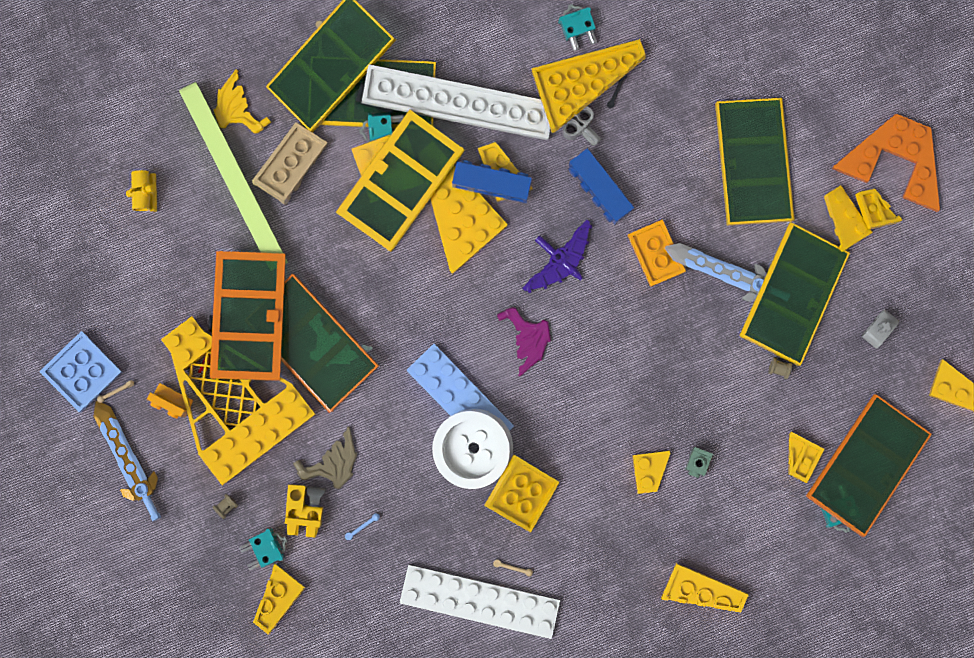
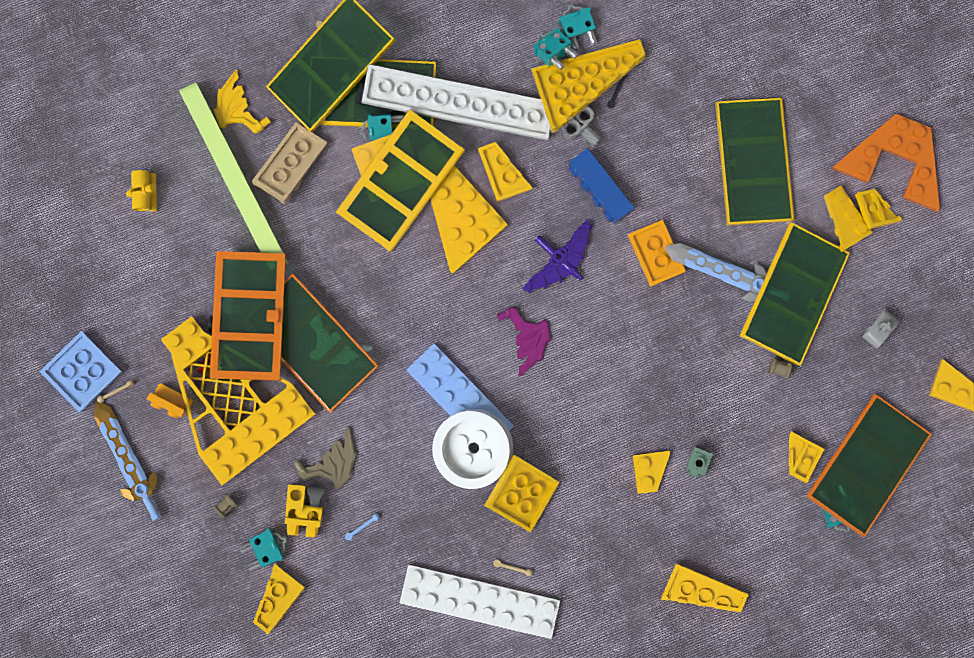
blue brick [452,160,532,203] -> none
none -> teal piece [534,28,578,70]

